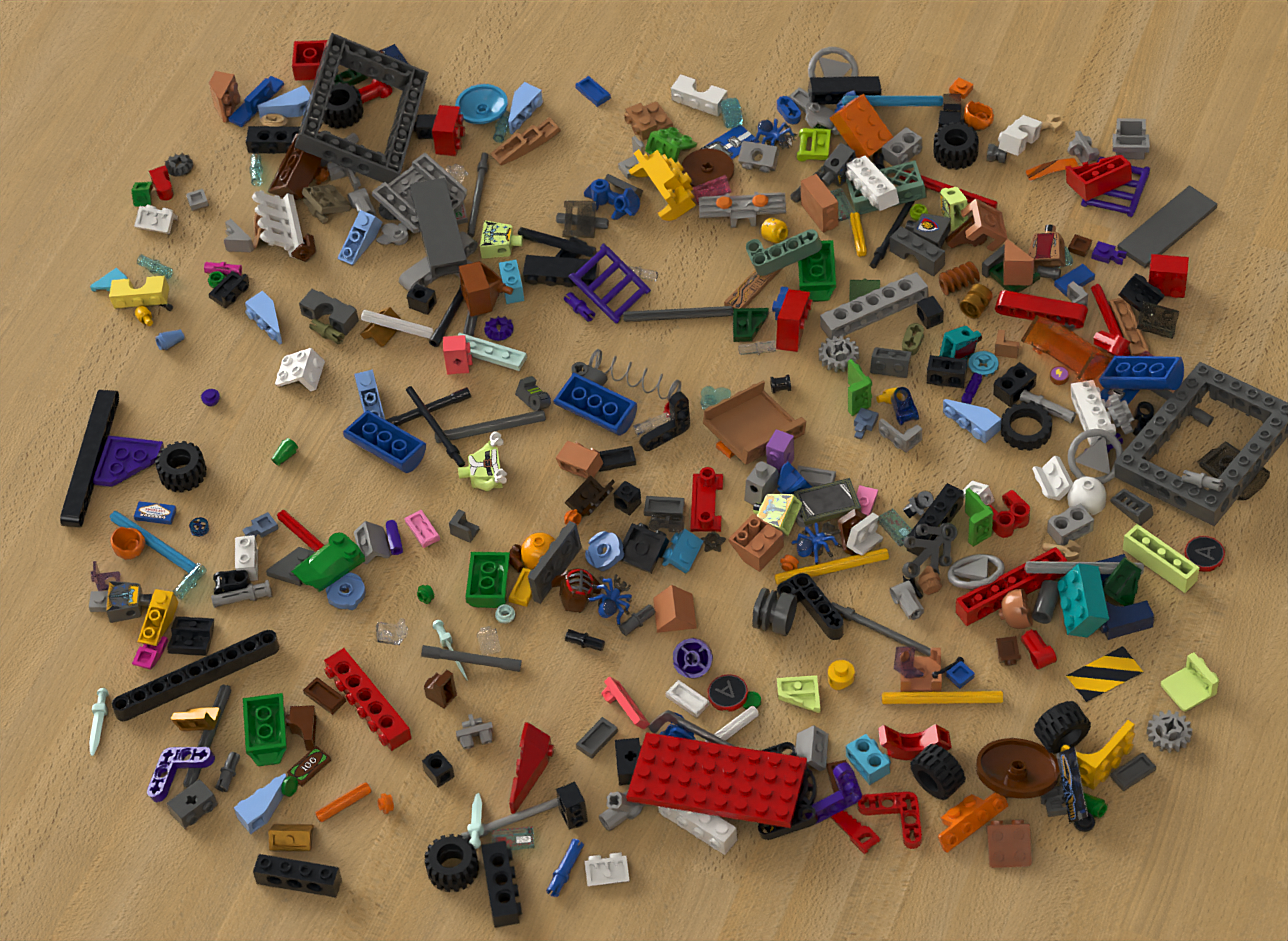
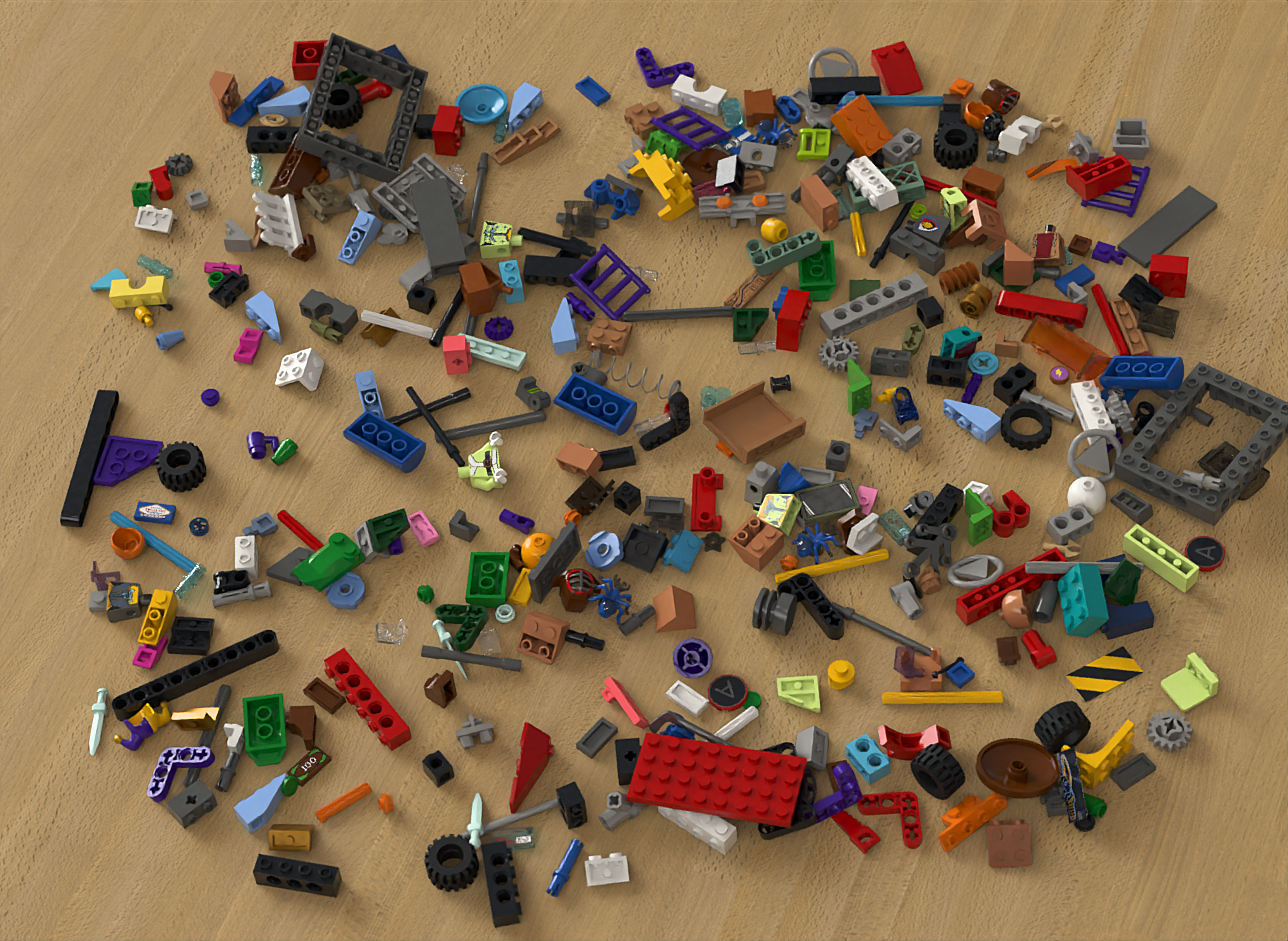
medium lavender brick [766,429,794,474] -> none
white bracket [1032,455,1073,501] -> none
red piece [1093,330,1131,356] -> none
none -> piece [114,701,171,751]
none -> white bracket [224,724,245,755]
none -> dark pink slope [233,328,264,364]
none -> dark purple piece [246,431,279,460]
none -> dark green wing [368,508,410,554]
none -> dark green beam [435,604,489,652]
none -> dark purple bar [499,509,535,535]
none -> nougat slope [516,610,571,664]
none -> light blue slope [551,297,579,355]
none -> medium nougat plate [586,318,633,356]
none -> dark purple beam [636,47,695,88]
none -> dark purple bar [650,106,731,152]
none -> panel [716,154,745,194]
none -> medium nougat plate [727,171,765,196]
none -> dark orange hips [744,88,778,128]
none -> dark grey brick [826,440,850,473]
none -> red slope [871,41,923,96]
none -> dark orange brick [962,165,1005,201]
none -> reddish brown piece [980,79,1020,115]
none -> black gear [983,113,1005,141]

